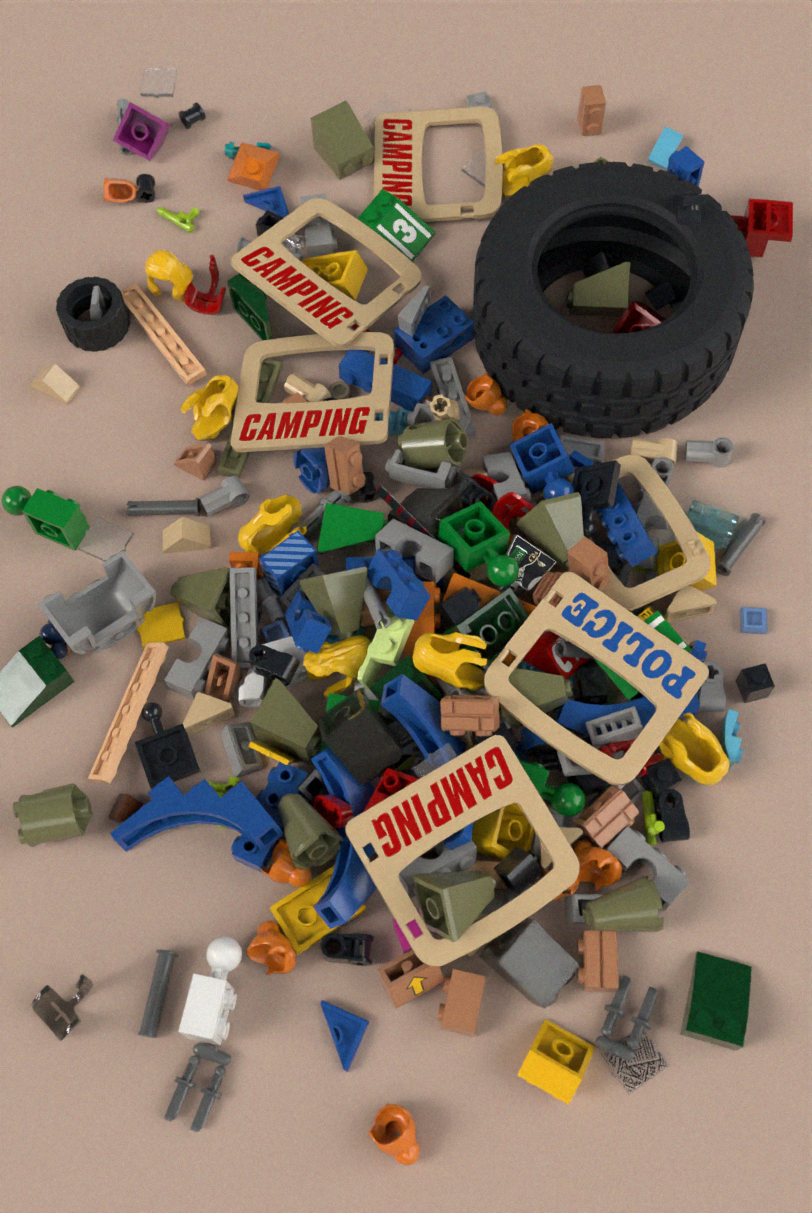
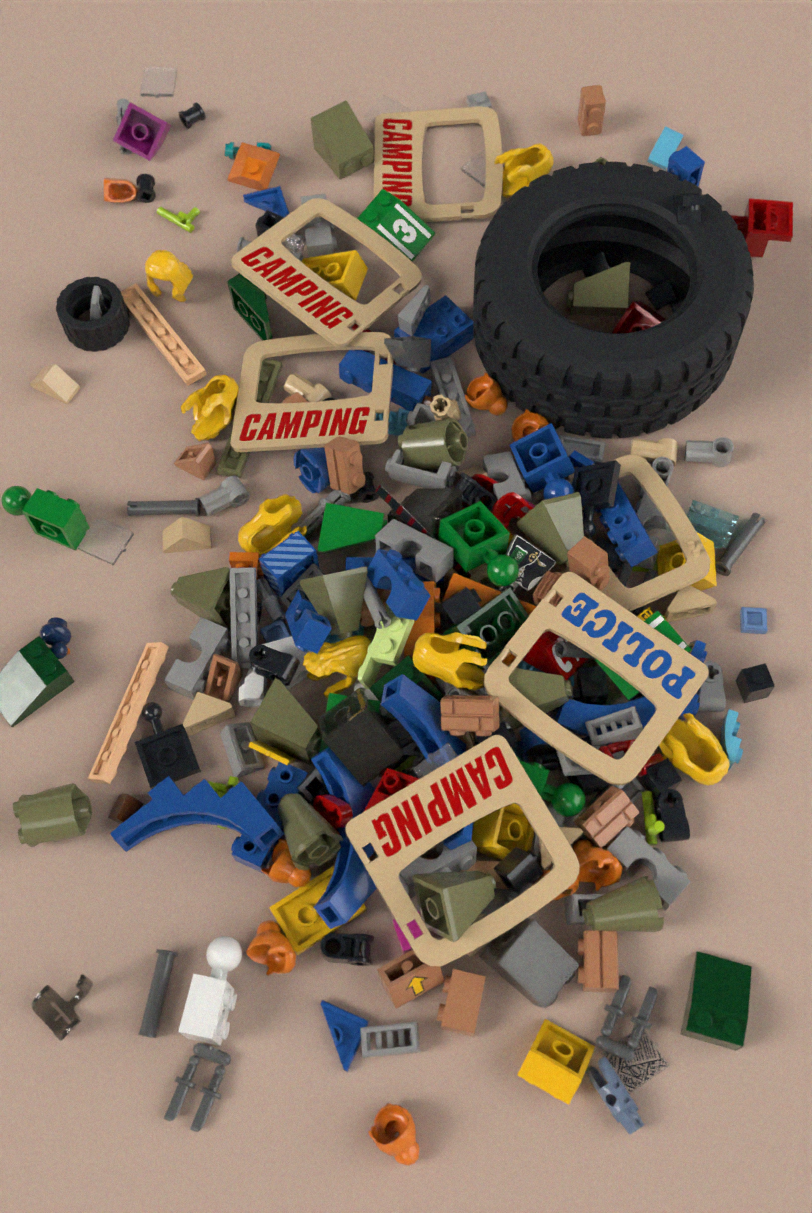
light grey cylinder [38,551,156,654] -> none
yellow piece [137,602,186,649] -> none
red helmet [184,255,226,315] -> none
dark tan tile [328,381,351,400] -> none
none -> light grey slope [360,1022,420,1058]
none -> dark grey slope [384,336,431,372]
none -> sand blue hinge [585,1057,644,1135]

